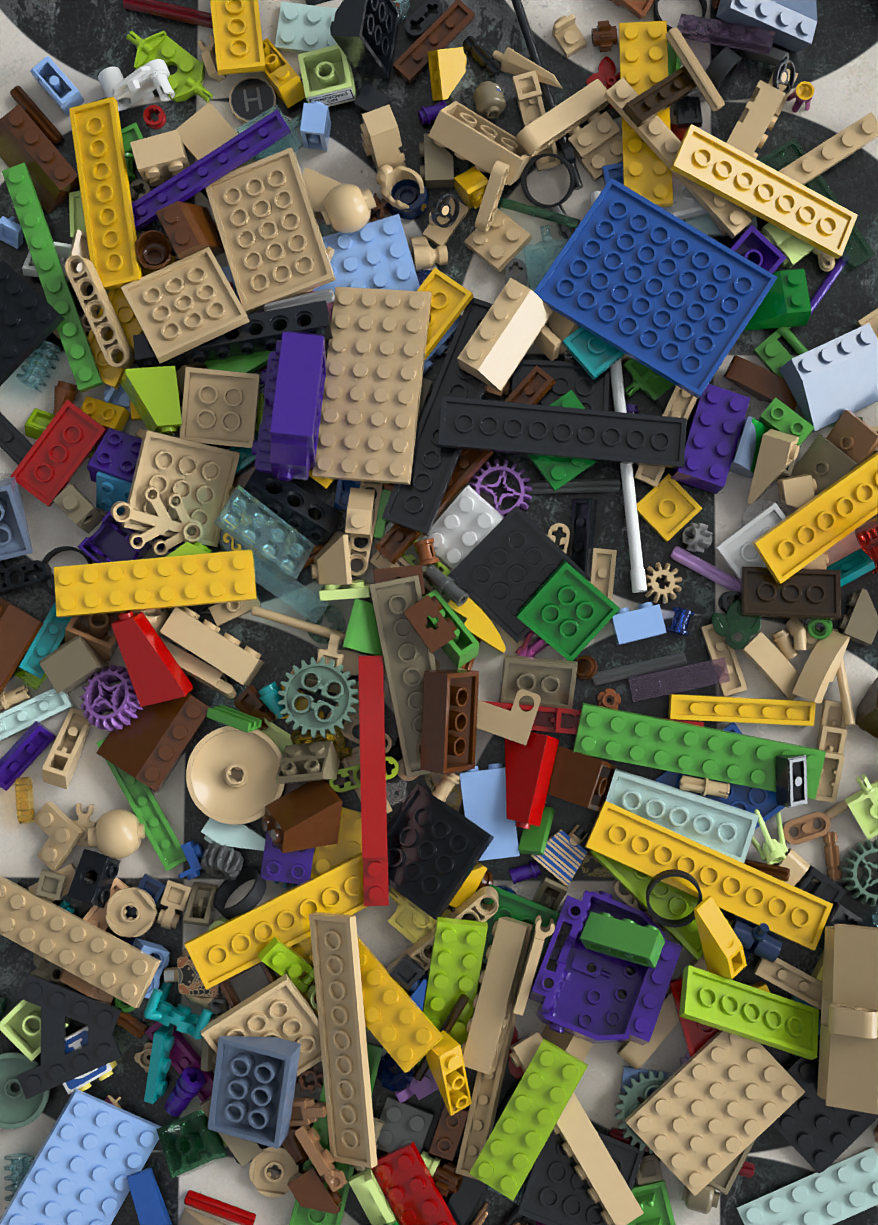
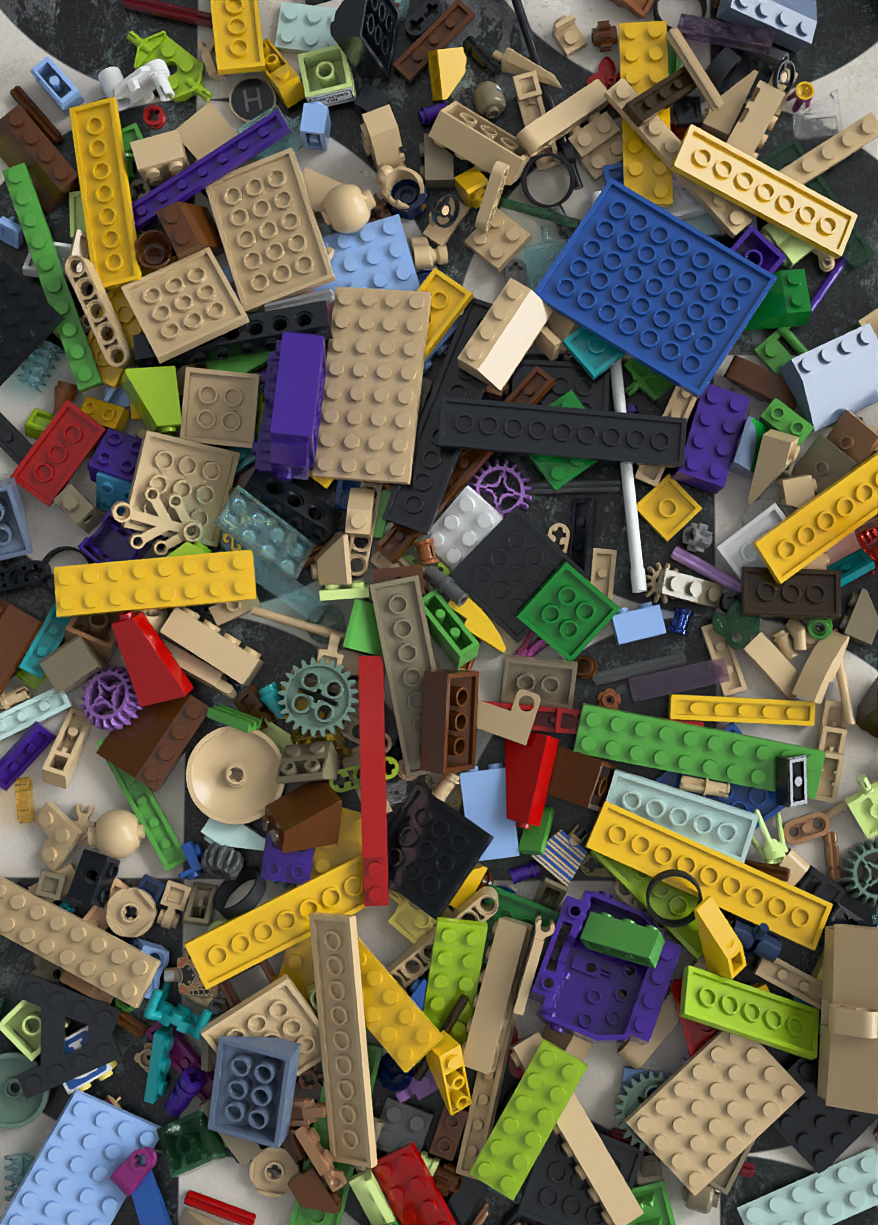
lime plate [257,937,315,994] -> none
black plate [389,953,425,991] -> none
reddish brown brick [403,595,457,653] -> none
none -> magenta piece [109,1146,158,1197]
none -> dark tan plate [656,569,723,609]
none -> tan slope [701,70,758,142]
none -> clear wing [792,90,843,141]

